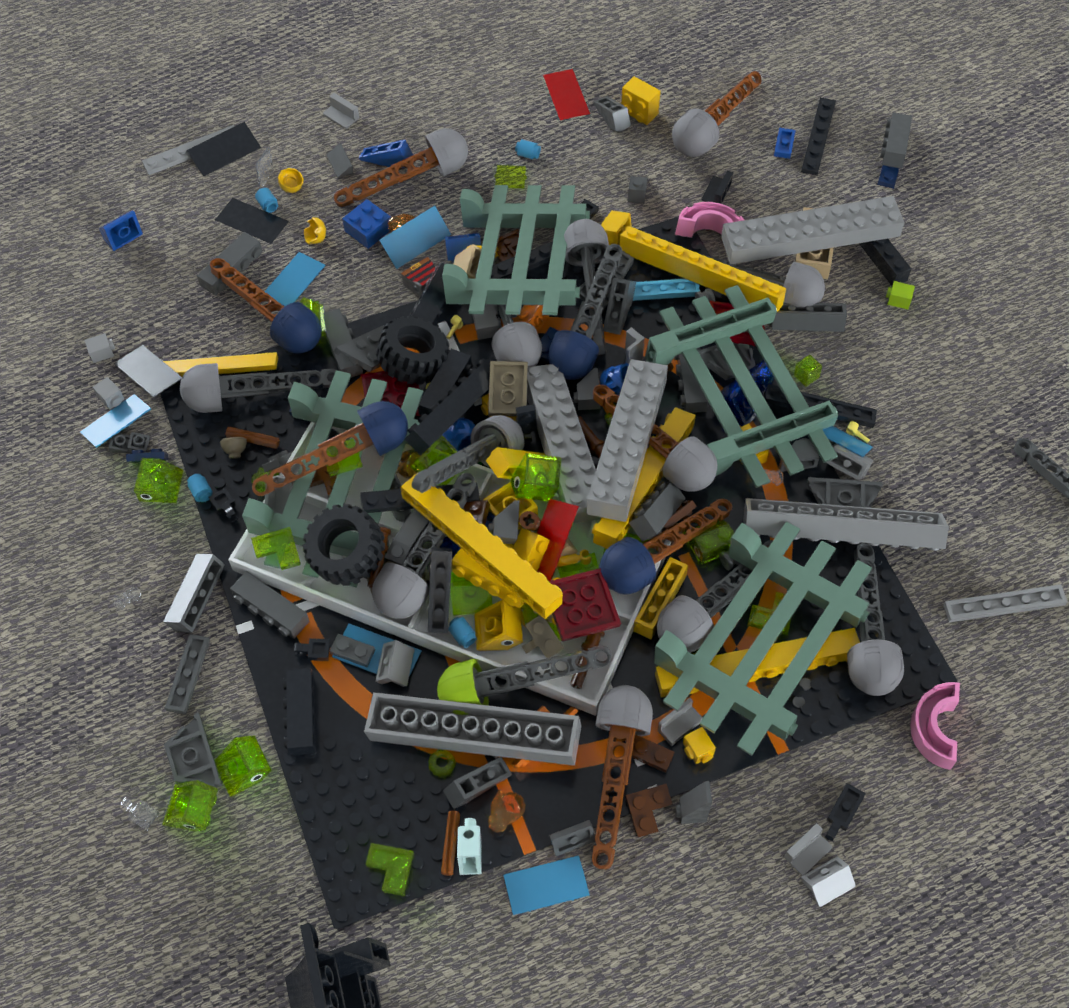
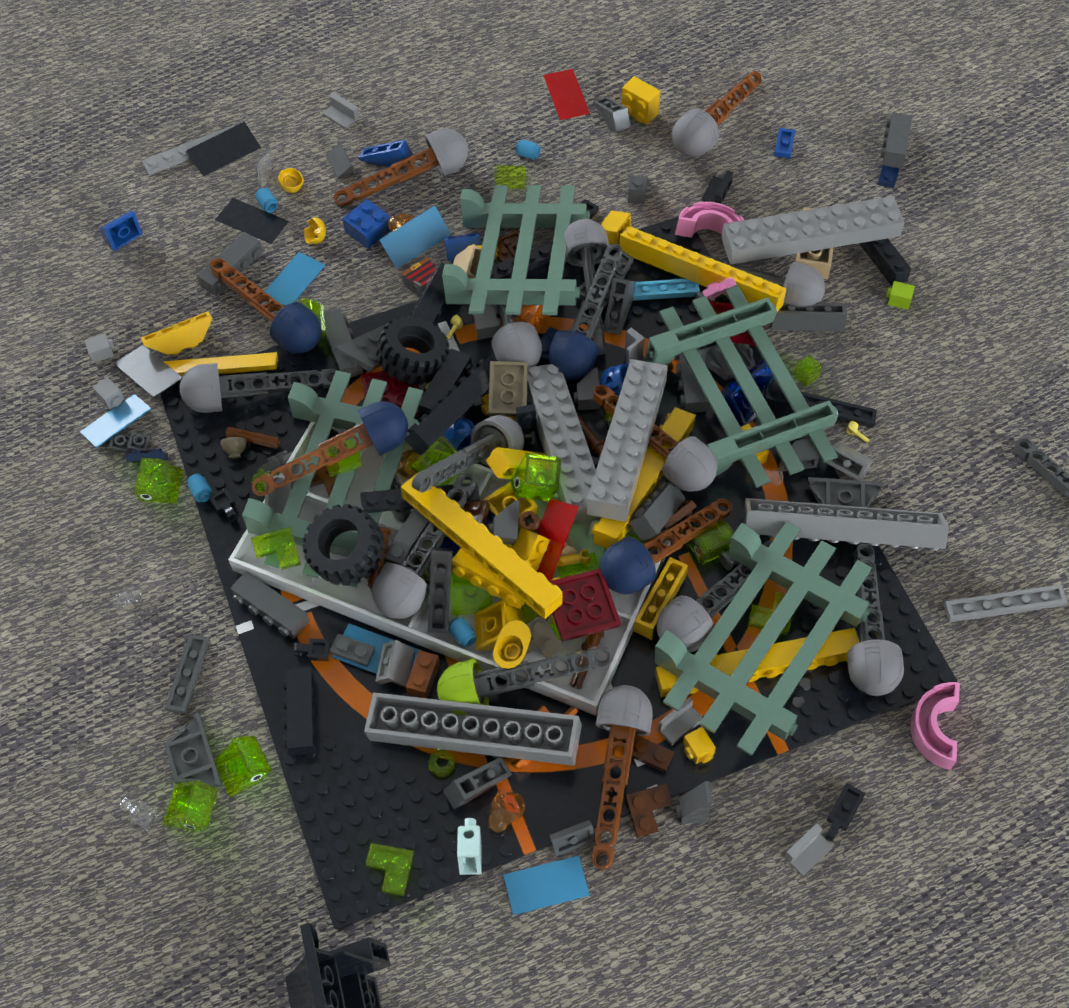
dark grey brick [163,554,225,633] -> none
dark orange axle [441,811,460,876] -> none
black plate [801,97,836,176] -> none
panel [801,856,856,907] -> none
dark azure piece [822,426,873,457] -> none
none -> yellow wedge [140,311,212,355]
none -> dark orange brick [406,650,440,699]
none -> yellow piece [493,620,531,669]
none -> bright pink plate [702,277,737,299]

